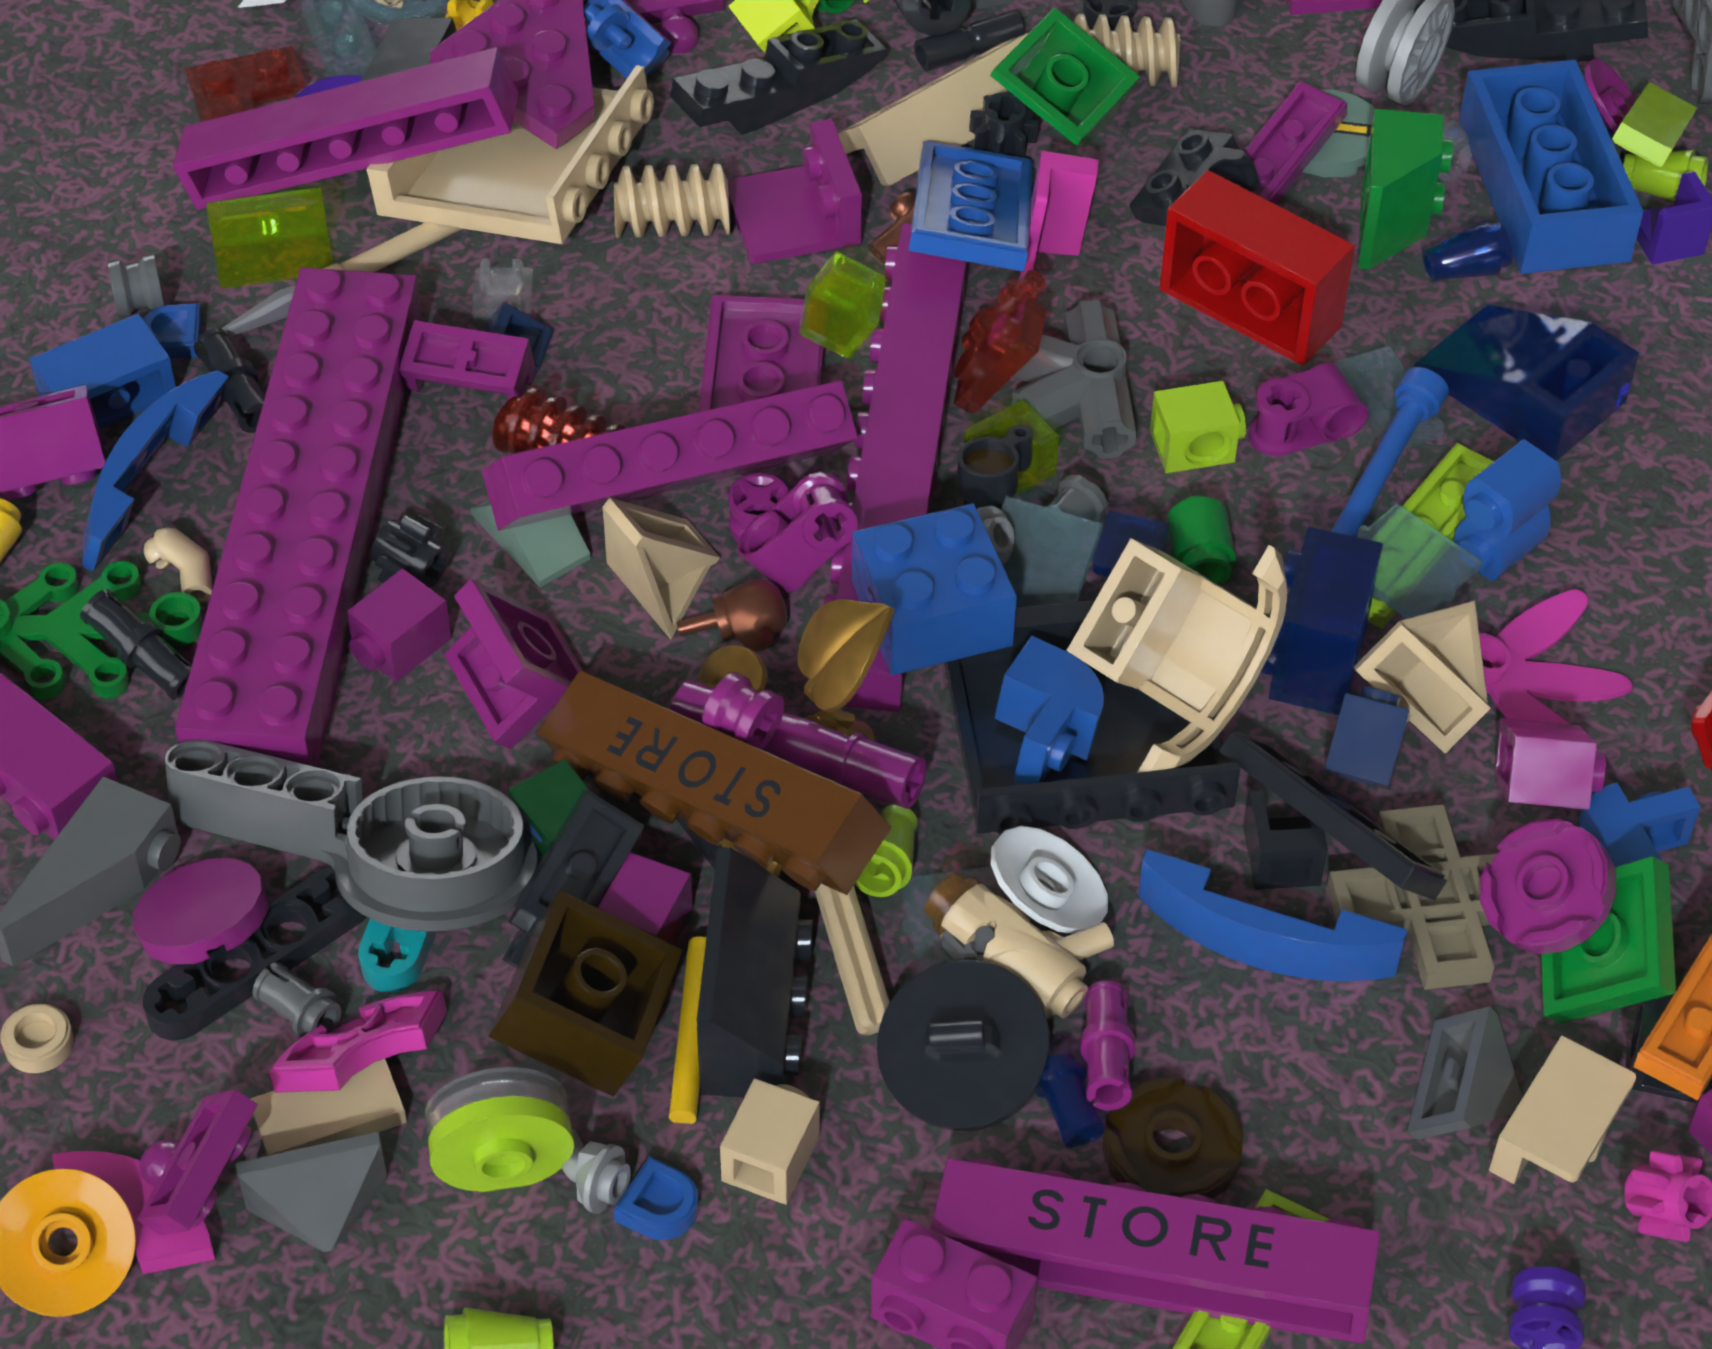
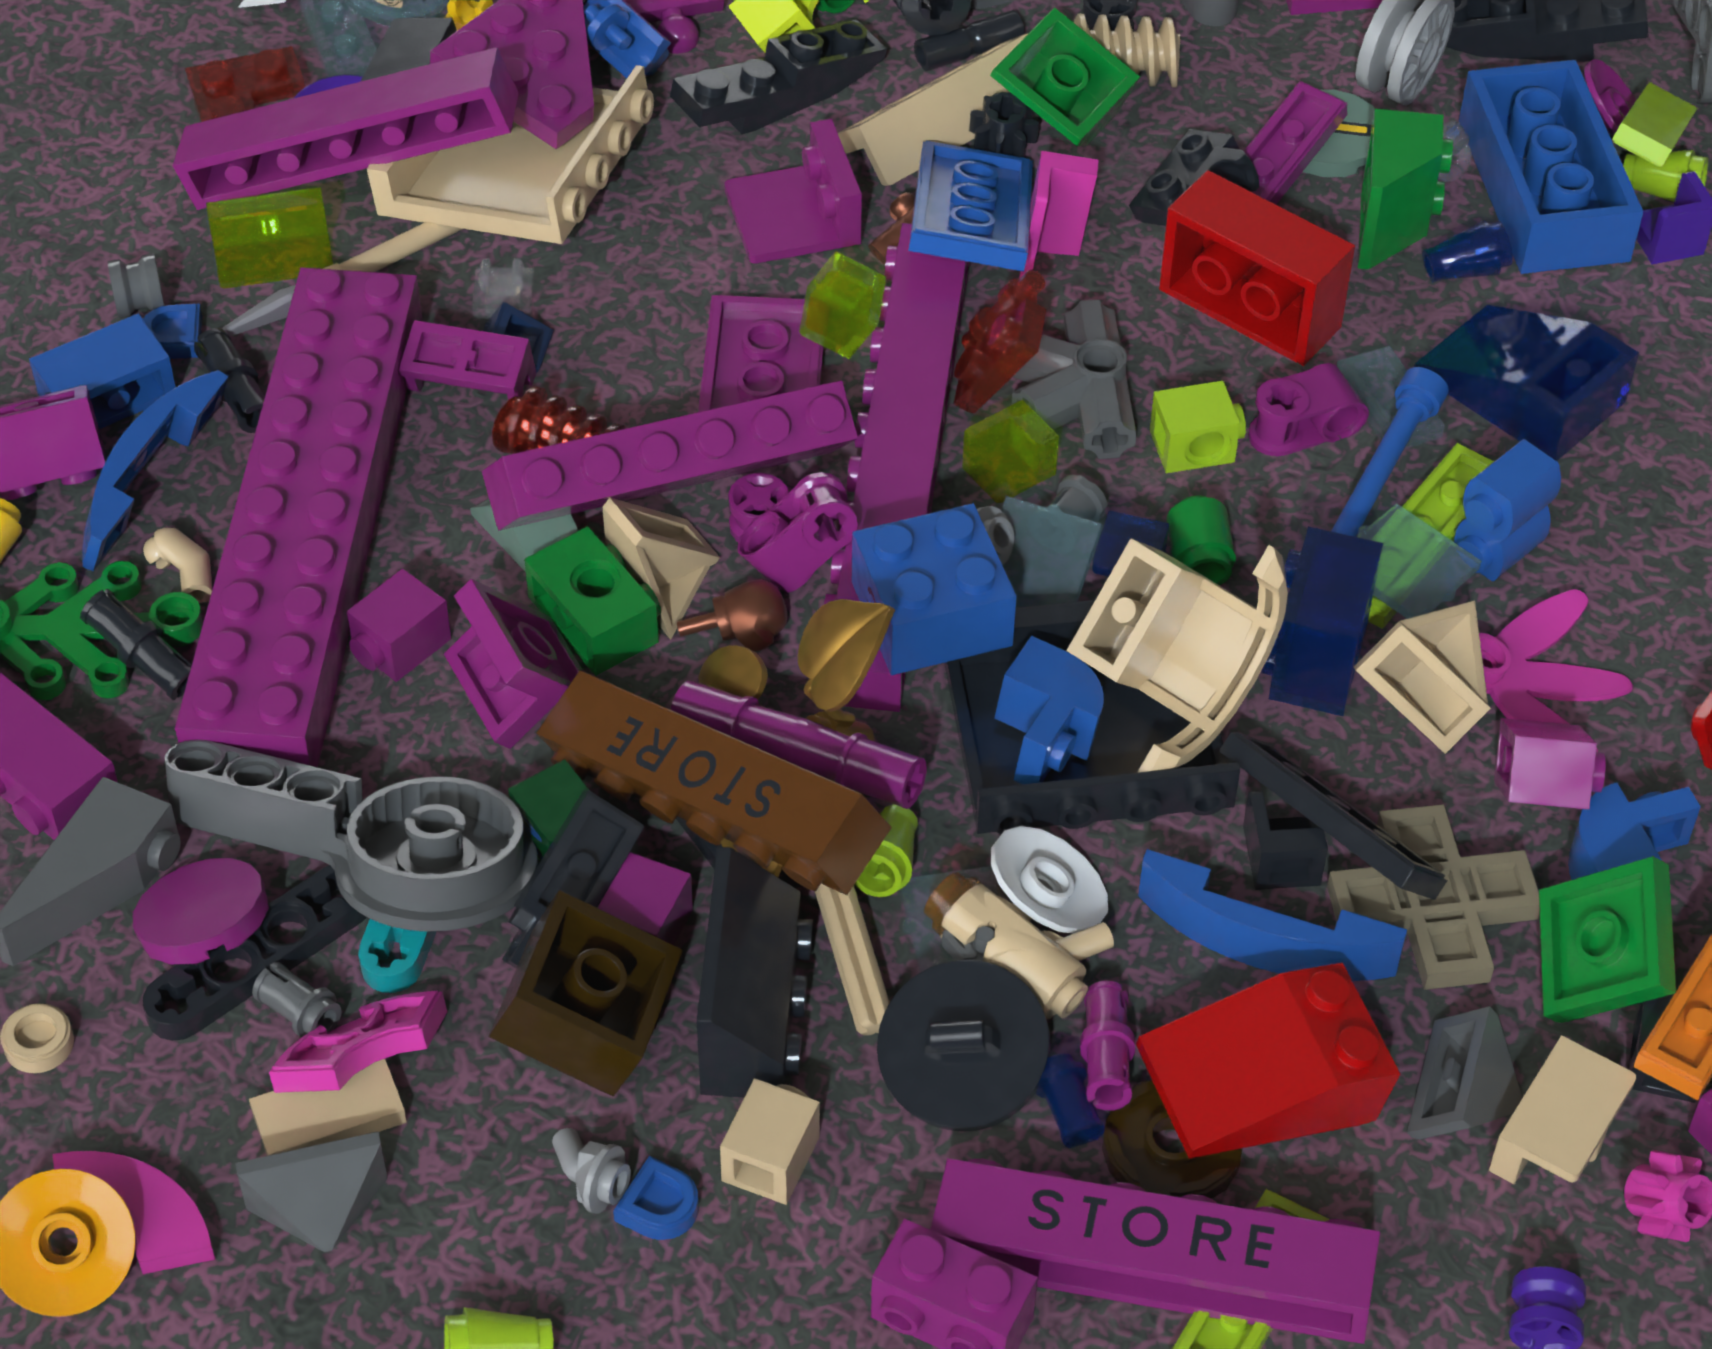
magenta plate [137,1089,258,1235] -> none
black gear [371,515,449,588] -> none
lime piece [425,1067,574,1192] -> none
tan piece [614,164,730,238] -> none
yellow bar [669,936,706,1124] -> none
magenta wheel [702,672,784,750] -> none
black piece [957,425,1033,523] -> none
dark blue brick [1325,687,1411,790] -> none
magenta tile [1480,818,1616,954] -> none
none -> green brick [524,526,661,676]
none -> red slope [1136,962,1401,1159]

